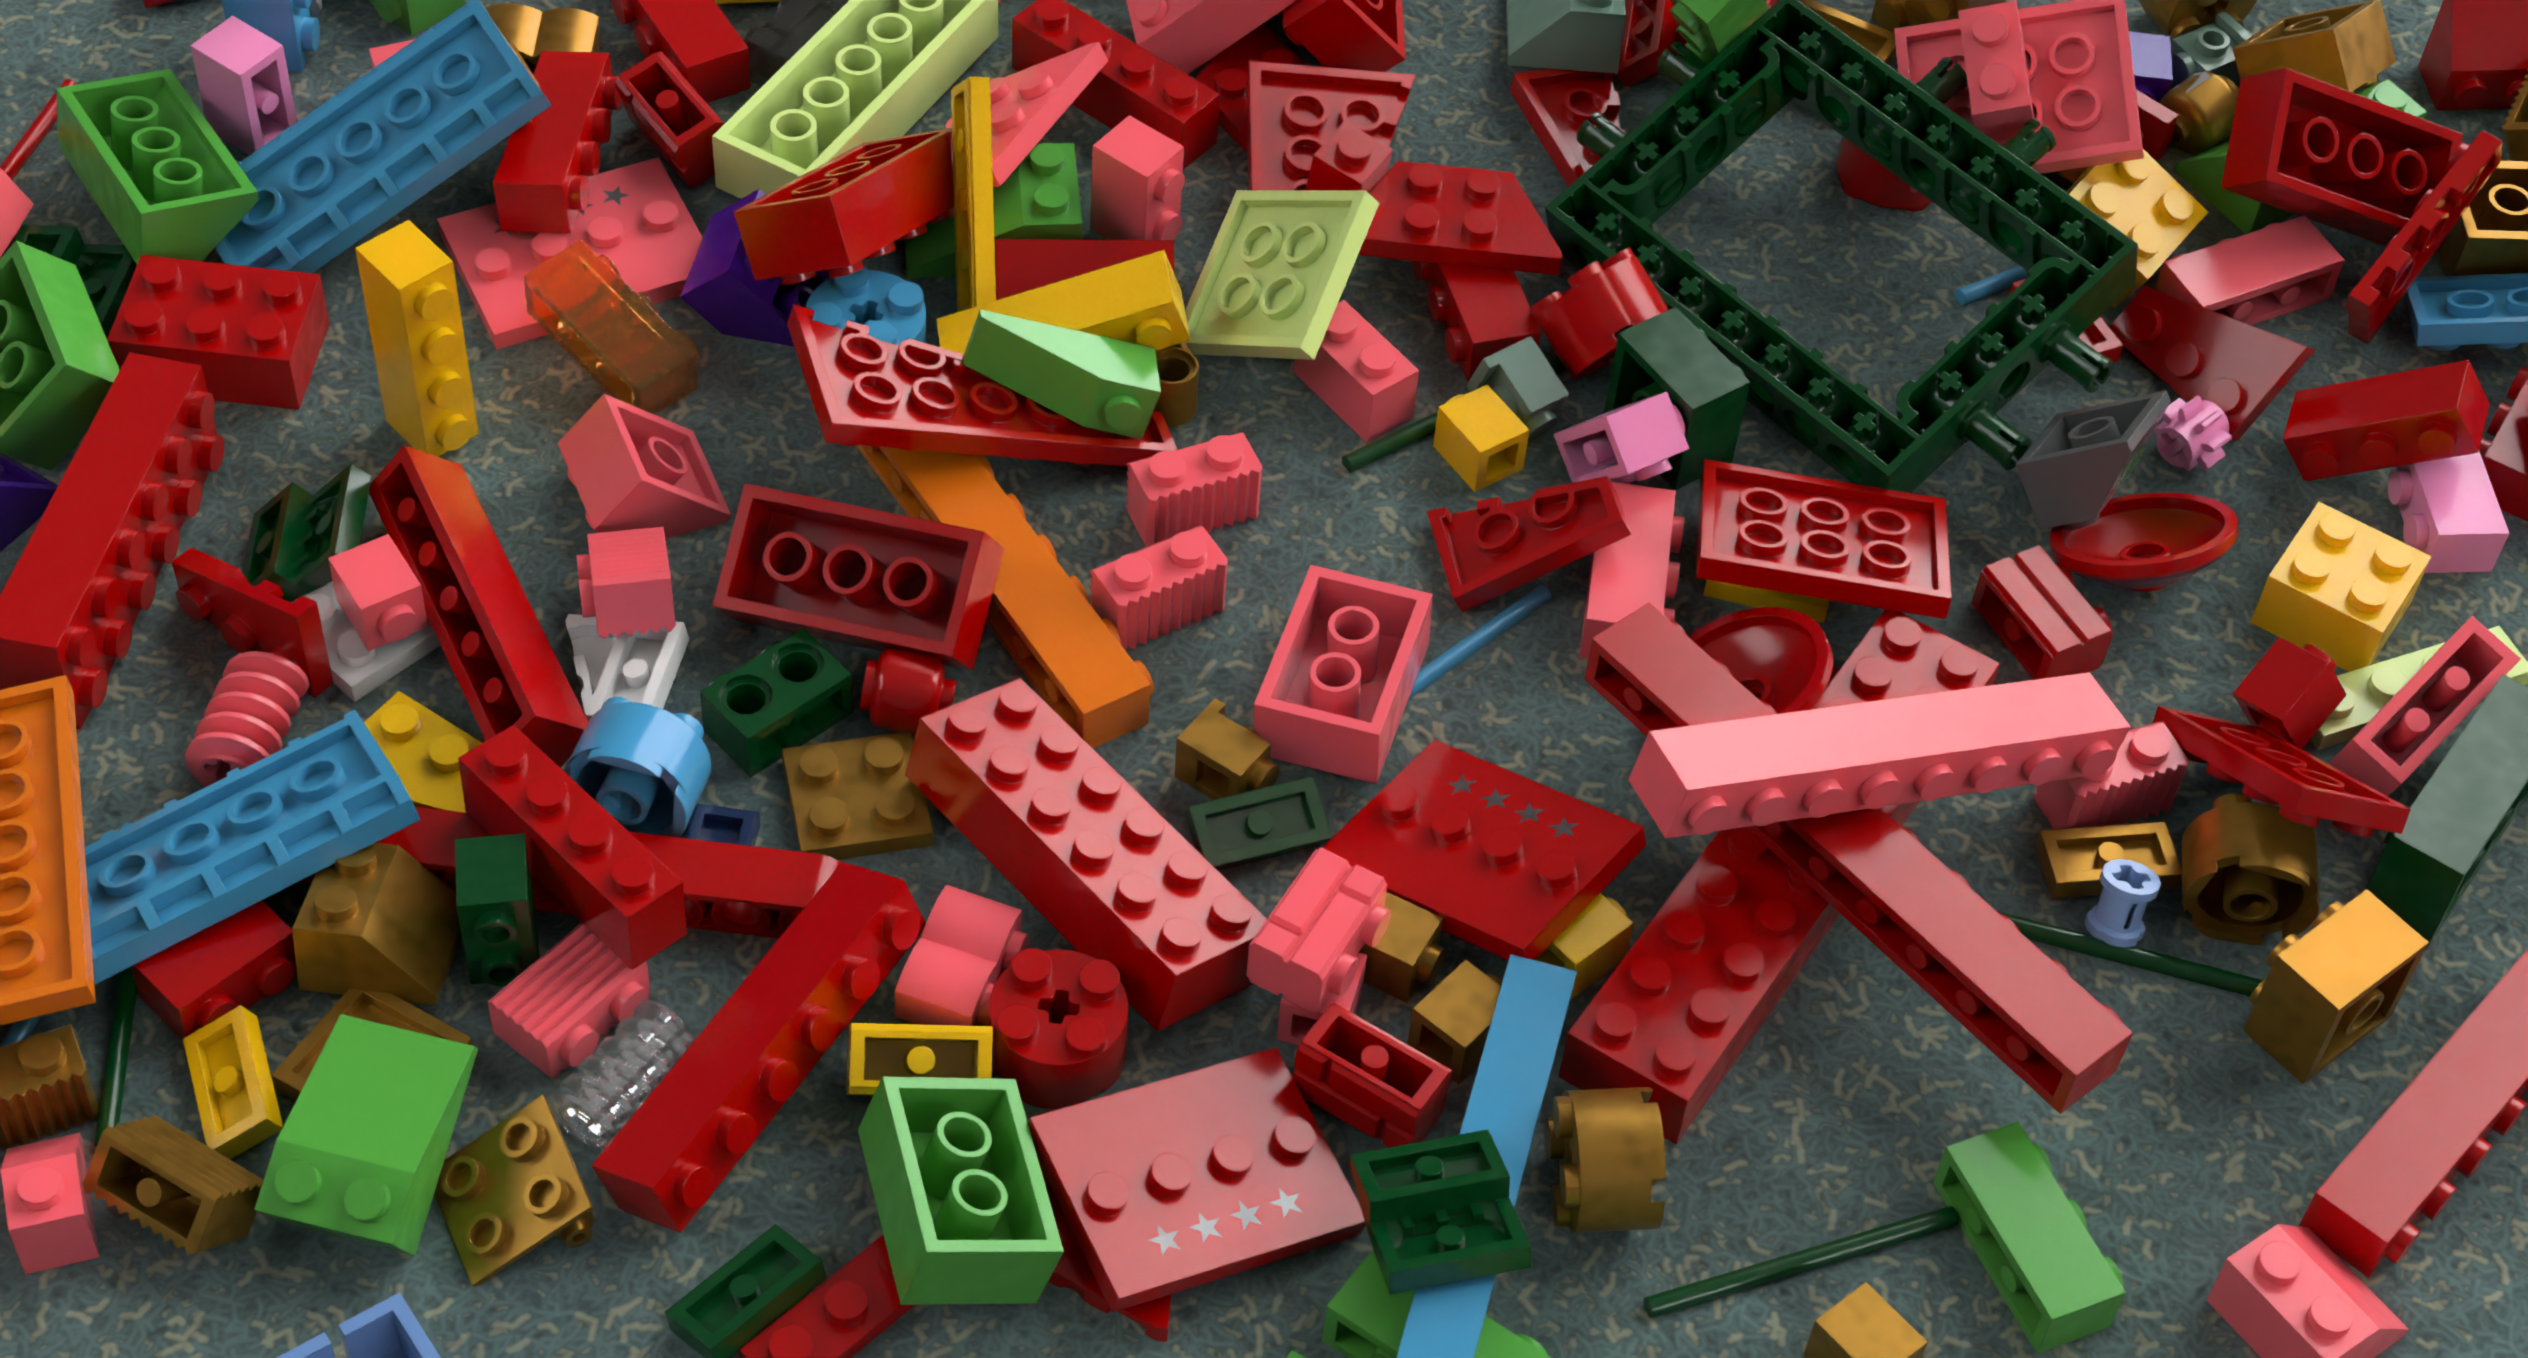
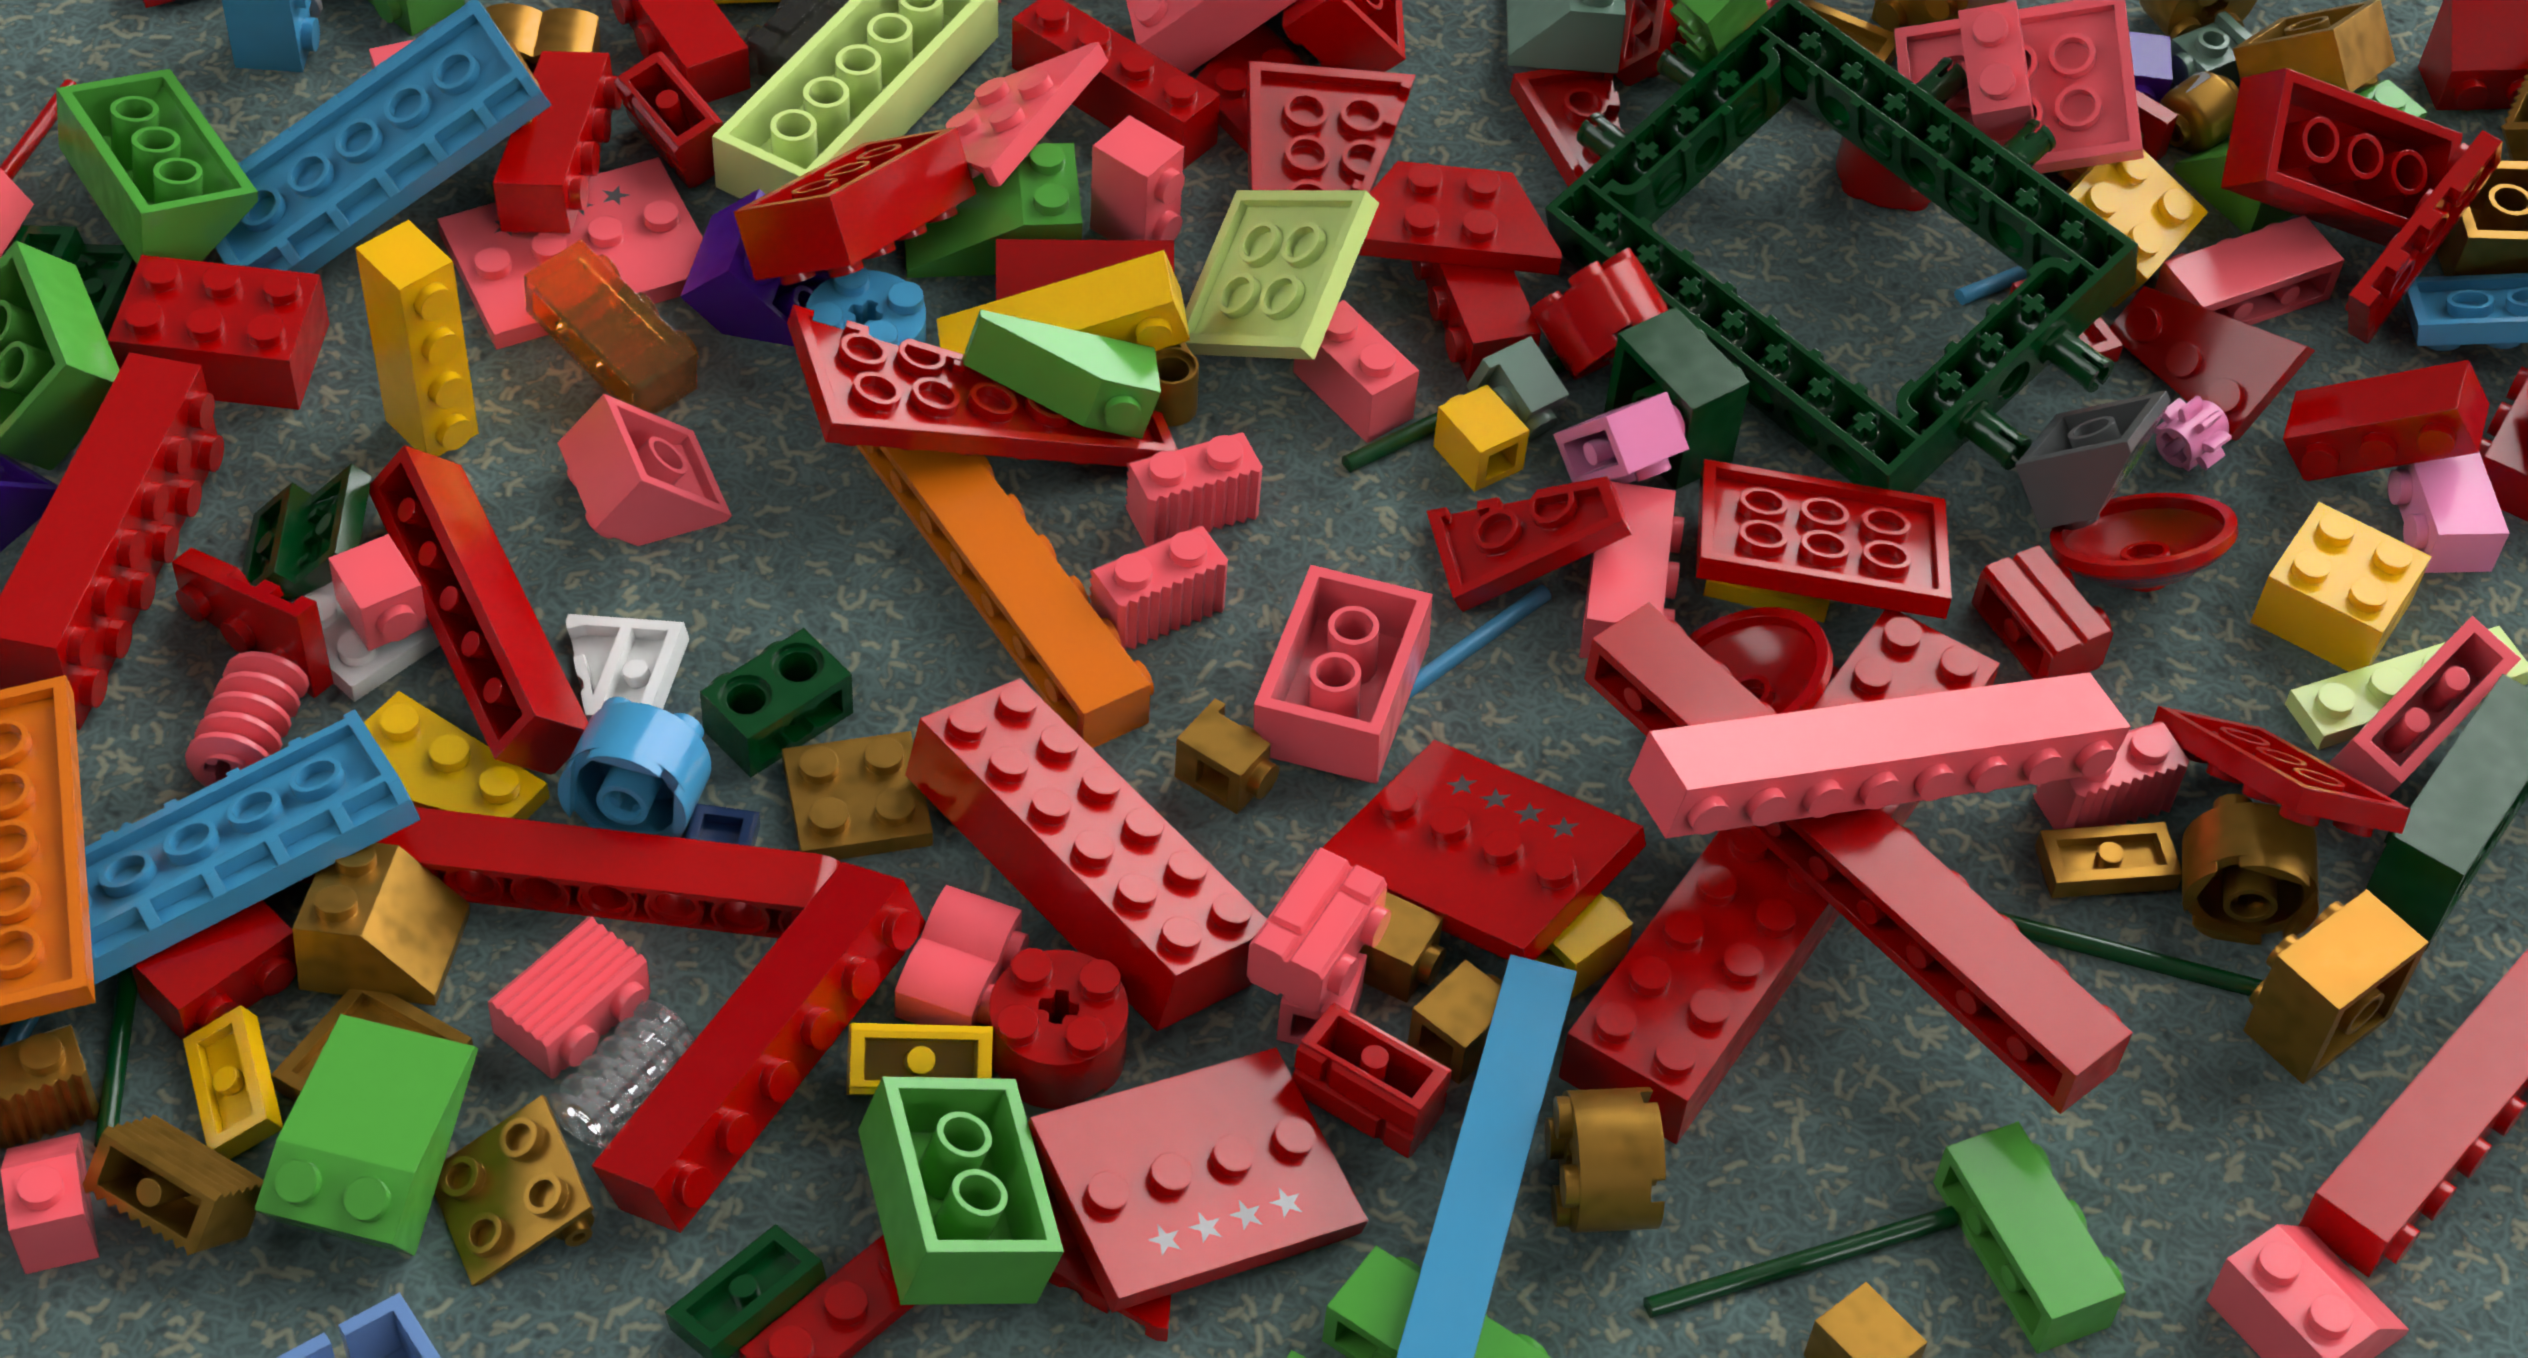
bright pink brick [190,15,297,155] -> none
dark green brick [455,833,539,986] -> none
red brick [458,724,687,970] -> none
coral brick [576,527,676,639] -> none
red brick [712,483,1004,671] -> none
red head [860,647,956,736] -> none
yellow tile [951,77,996,312] -> none
dark green plate [1185,776,1332,871] -> none
red brick [1305,121,1393,193] -> none
dark green slope [1350,1129,1531,1295] -> none
light blue bush [2085,859,2161,948] -> none
red brick [2232,637,2346,749] -> none

